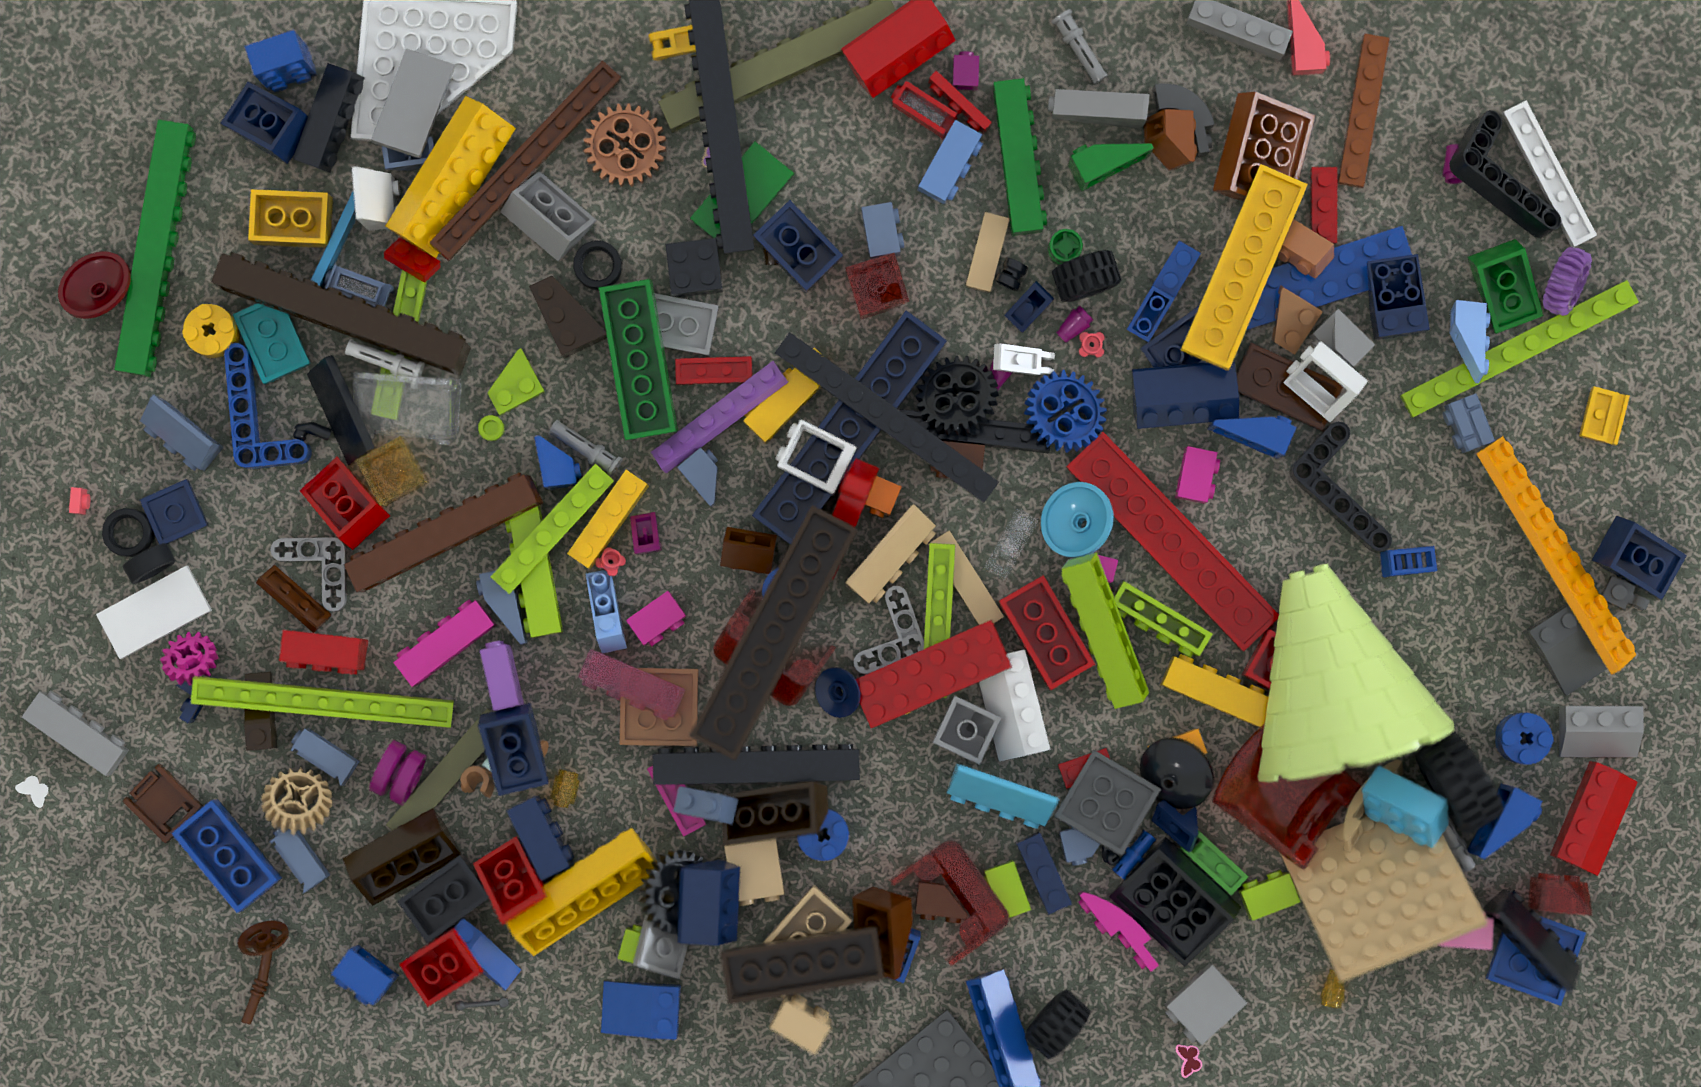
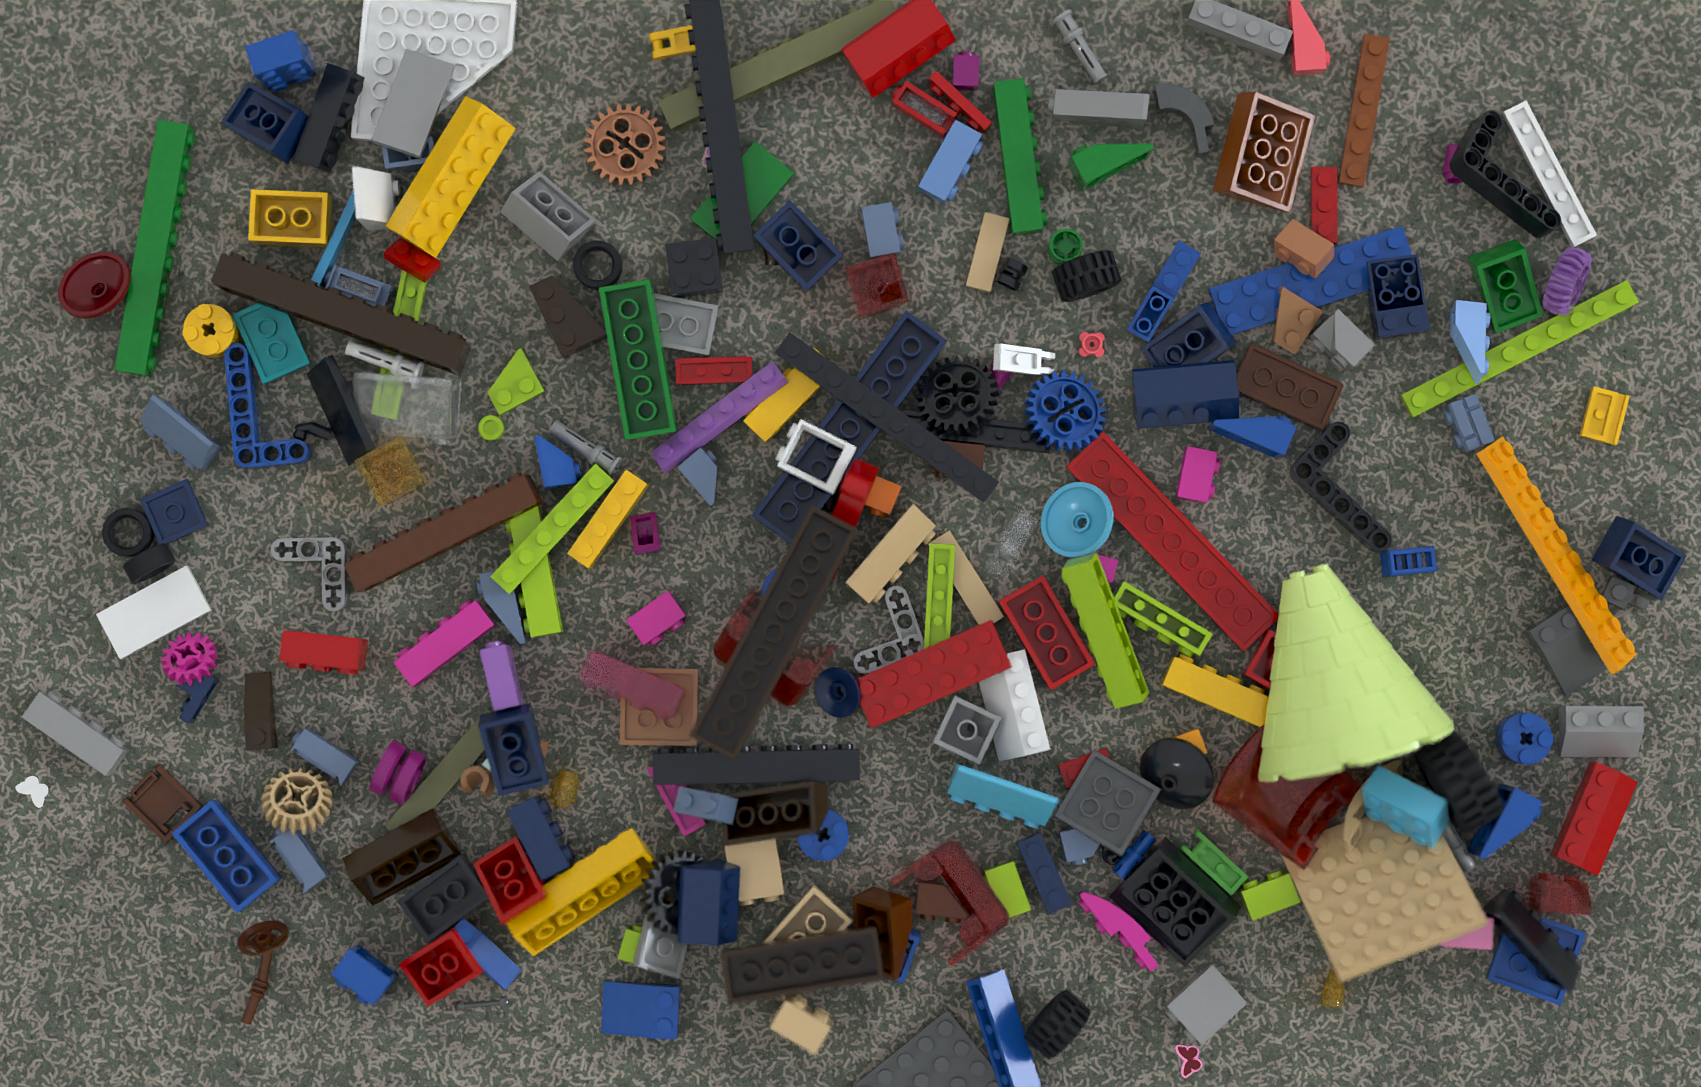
coral plate [69,487,91,515] -> none
lime plate [191,676,454,728] -> none
reddish brown tile [256,565,332,633] -> none
red slope [299,457,390,550] -> none
reddish brown plate [430,60,621,261] -> none
light blue slope [585,570,627,654] -> none
coral plate [595,547,626,576] -> none
reddish brown brick [720,527,777,574] -> none
dark blue slope [1004,281,1055,333] -> none
magenta cone [1056,305,1094,343] -> none
dark orange slope [1144,109,1197,170] -> none
dark blue slope [1151,800,1198,853] -> none
yellow plate [1181,164,1308,371] -> none
white window [1283,341,1368,422] -> none

